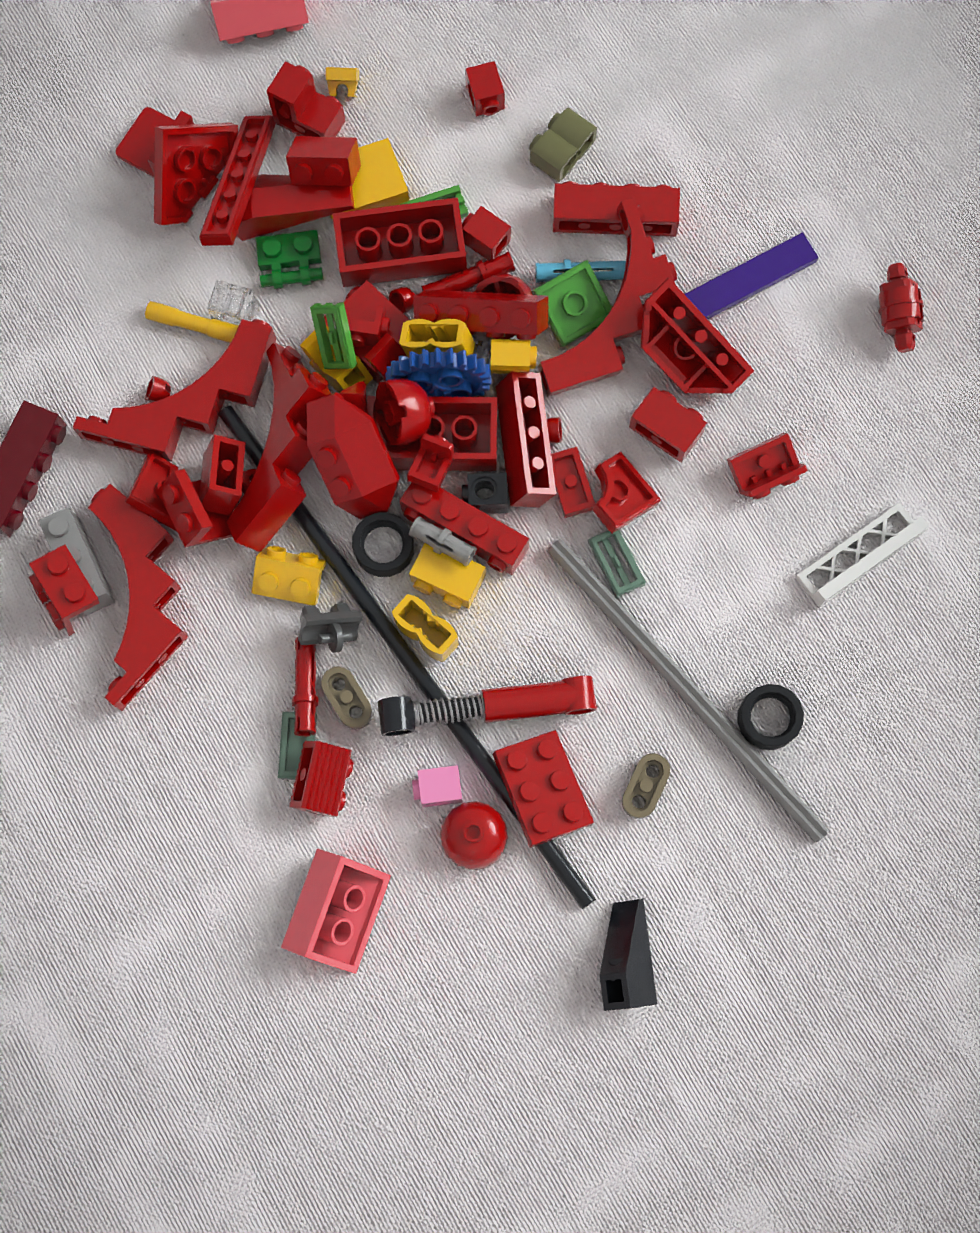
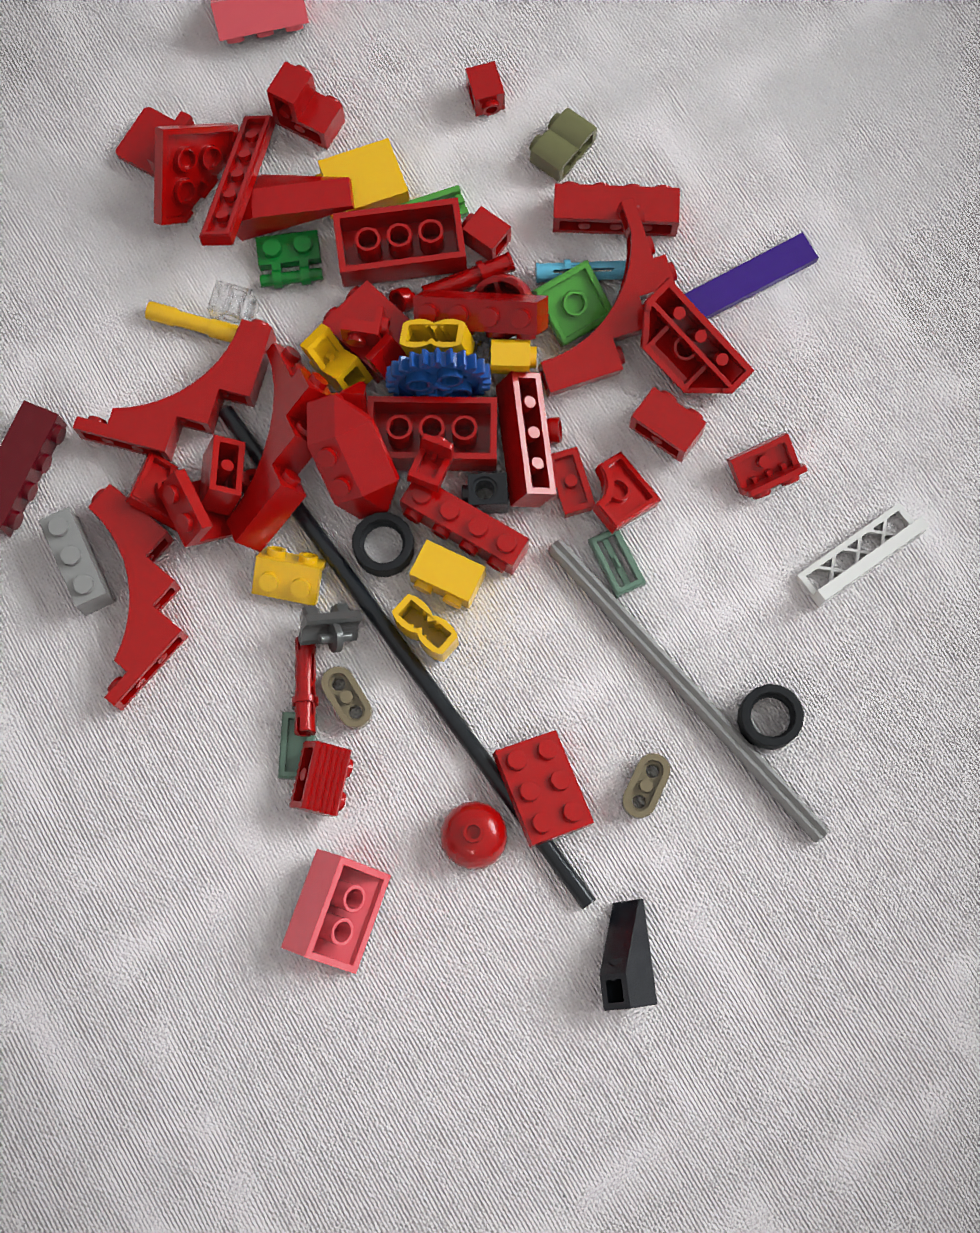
red bracket [28,544,100,636] -> none
red hinge [145,376,171,402] -> none
red brick [286,136,361,186] -> none
bright green tile [310,302,357,369] -> none
yellow tile [326,67,359,97] -> none
red cylinder [375,378,435,446] -> none
piece [378,675,597,736] -> none
light grey pin [409,516,477,566] -> none
bright pink brick [412,765,463,808] -> none
red piece [878,263,924,353] -> none

